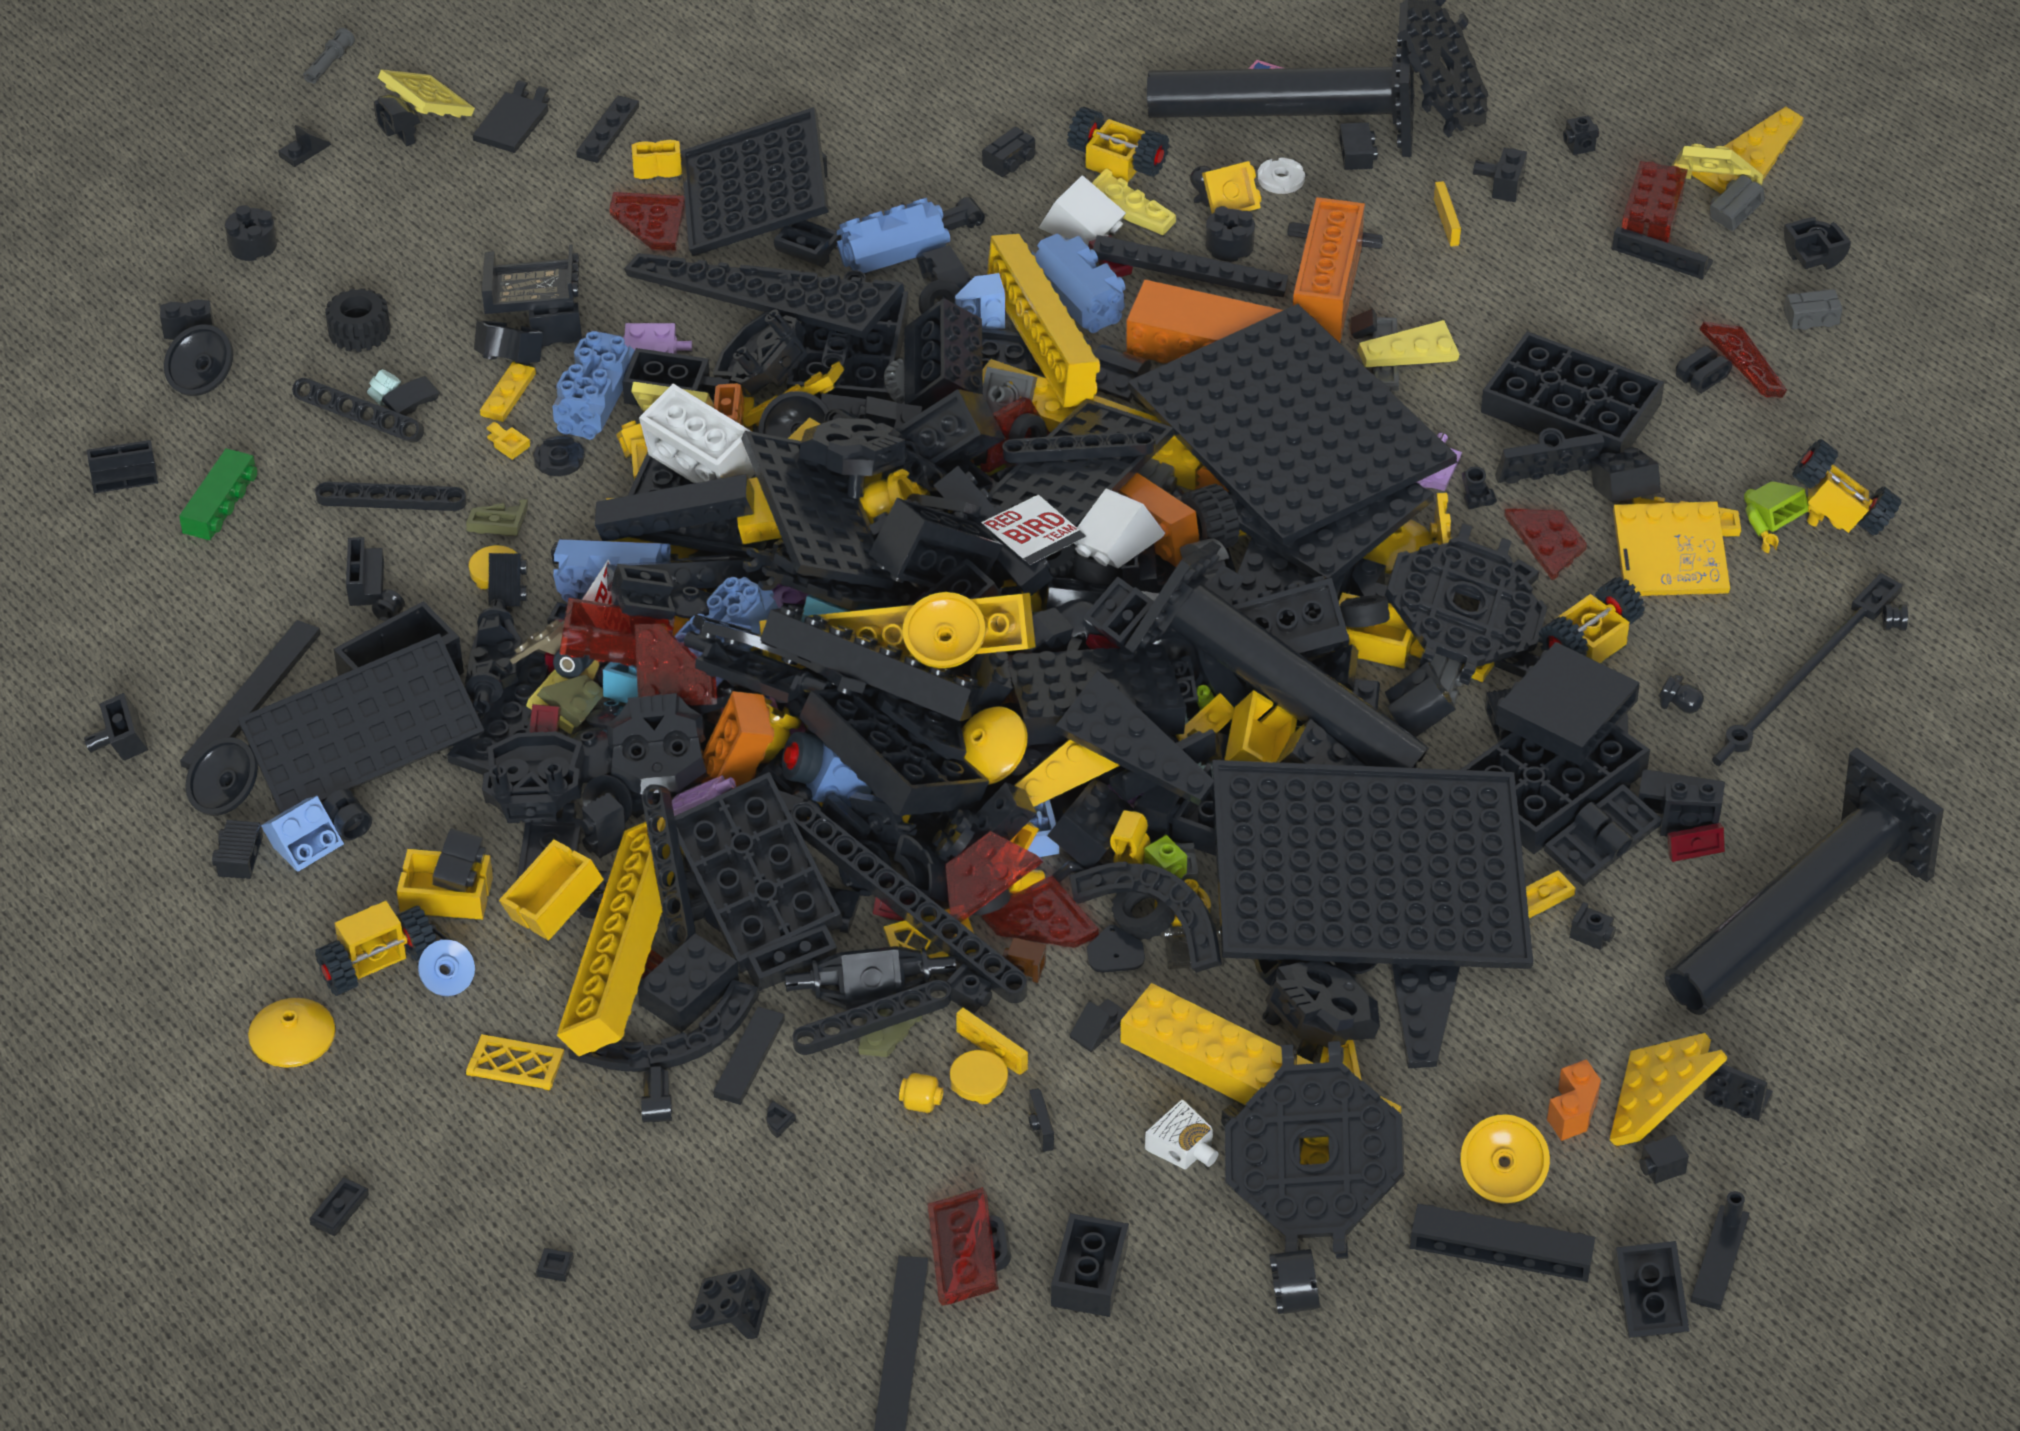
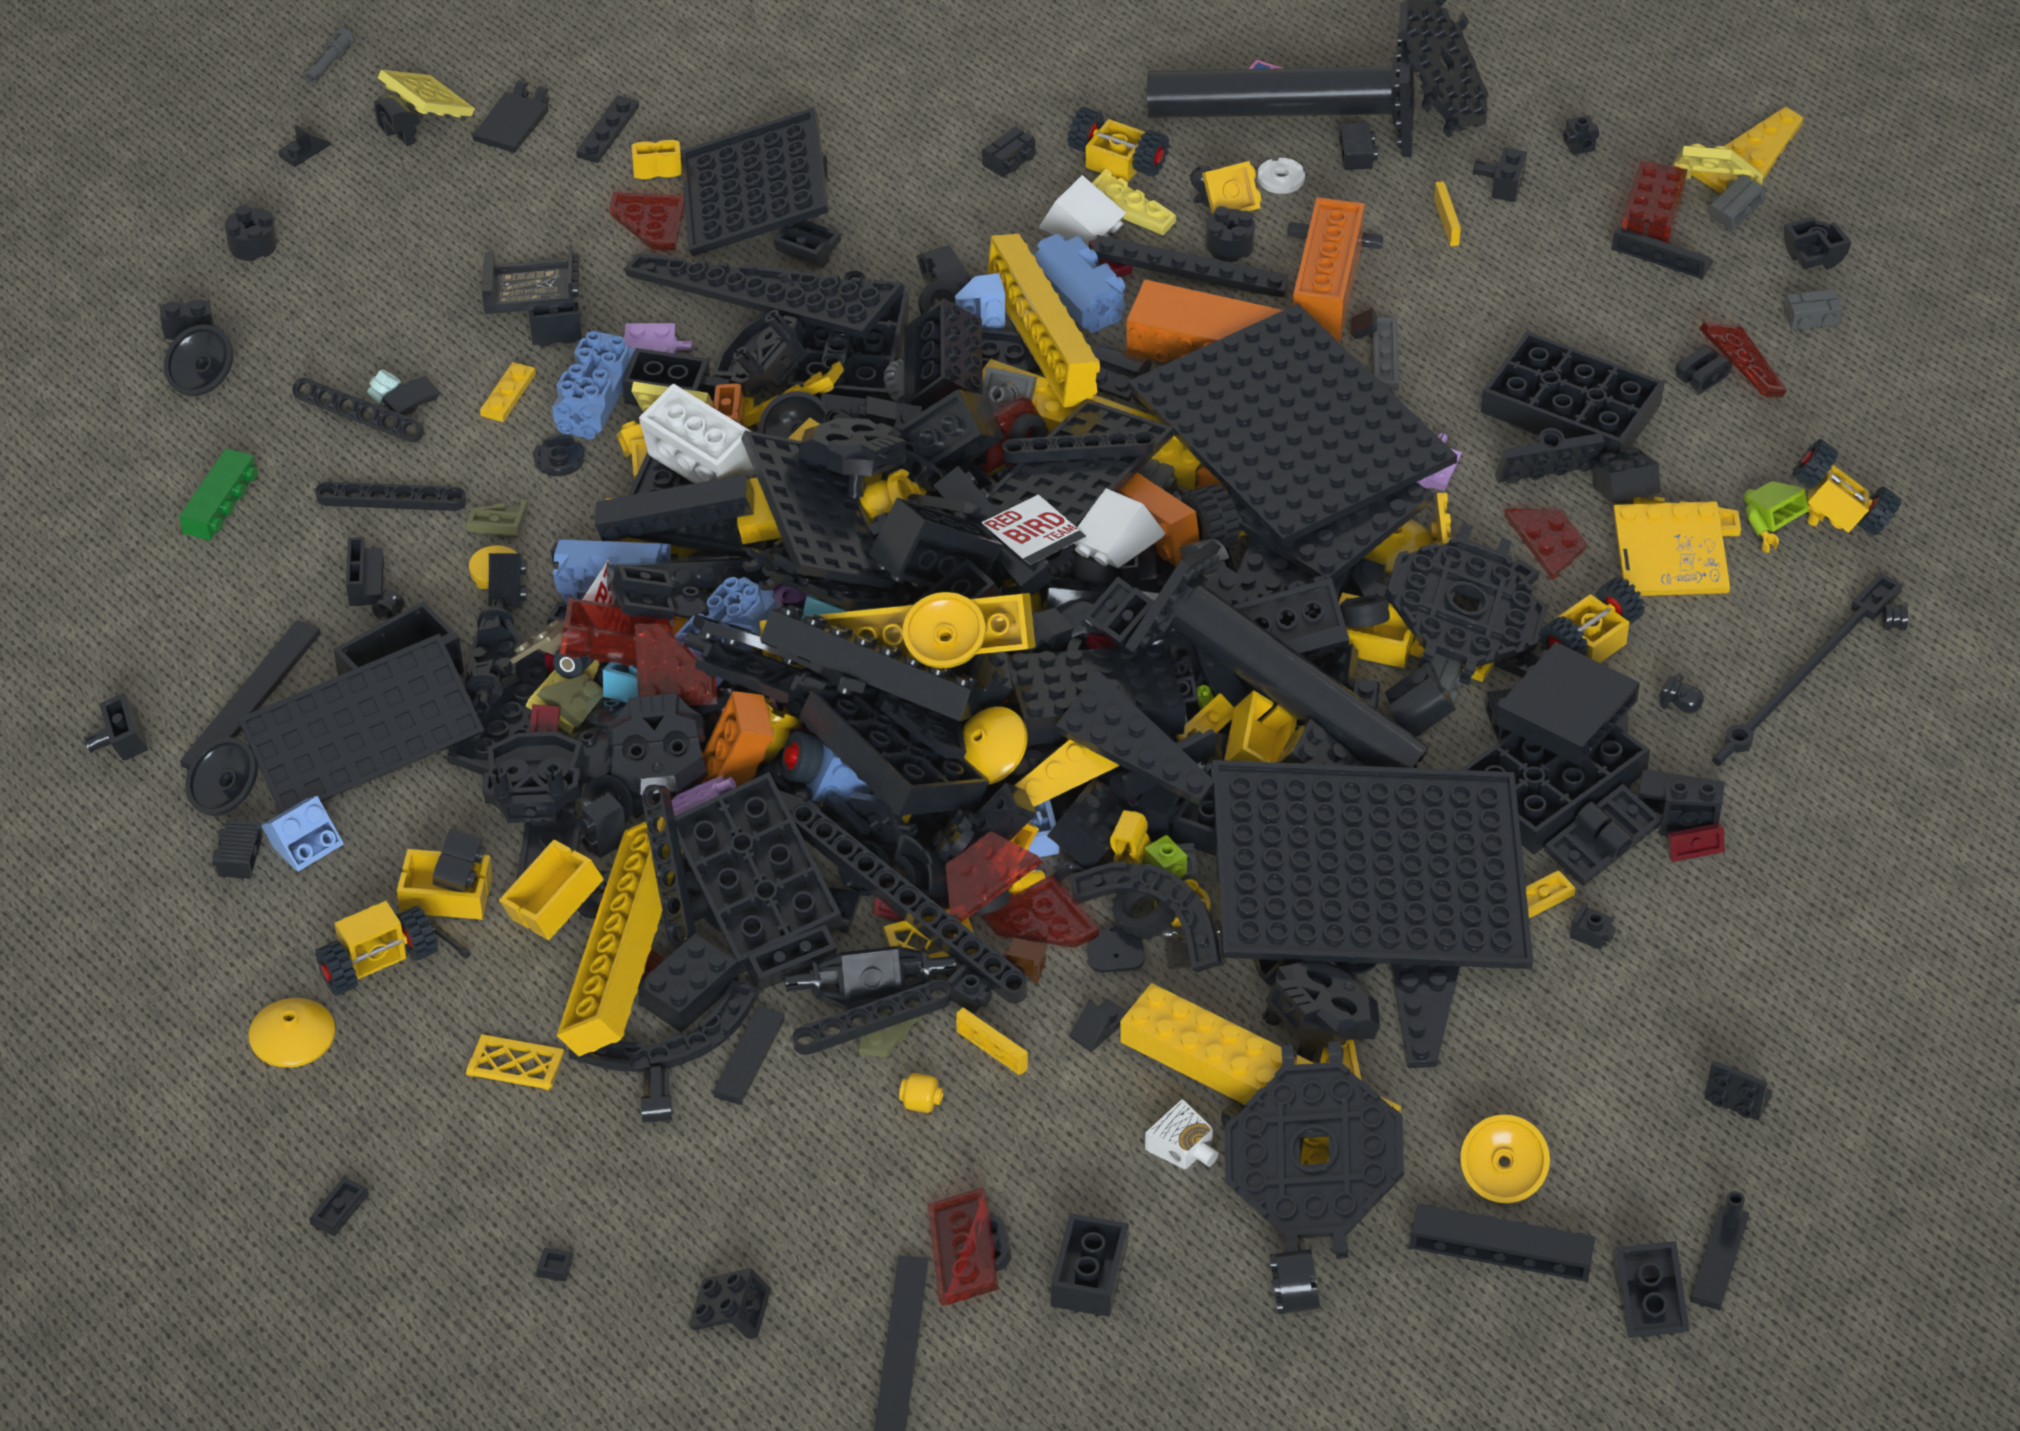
black piece [87,440,158,493] -> none
black wheel [323,789,372,841] -> none
black tyre [325,288,391,352] -> none
light blue dish [418,940,475,996] -> none
black brick [474,320,543,366] -> none
yellow plate [487,422,530,460] -> none
black tile [767,1101,796,1138] -> none
medium blue brick [837,198,950,273] -> none
black piece [942,197,985,231] -> none
yellow tile [950,1050,1008,1104] -> none
black plate [1028,1088,1054,1152] -> none
light yellow wing [1357,320,1460,367] -> none
black plate [1462,466,1497,509] -> none
orange brick [1547,1059,1601,1141] -> none
yellow wing [1609,1033,1727,1146] -> none
black brick [1639,1135,1689,1184] -> none
black piece [1664,747,1944,1015] -> none

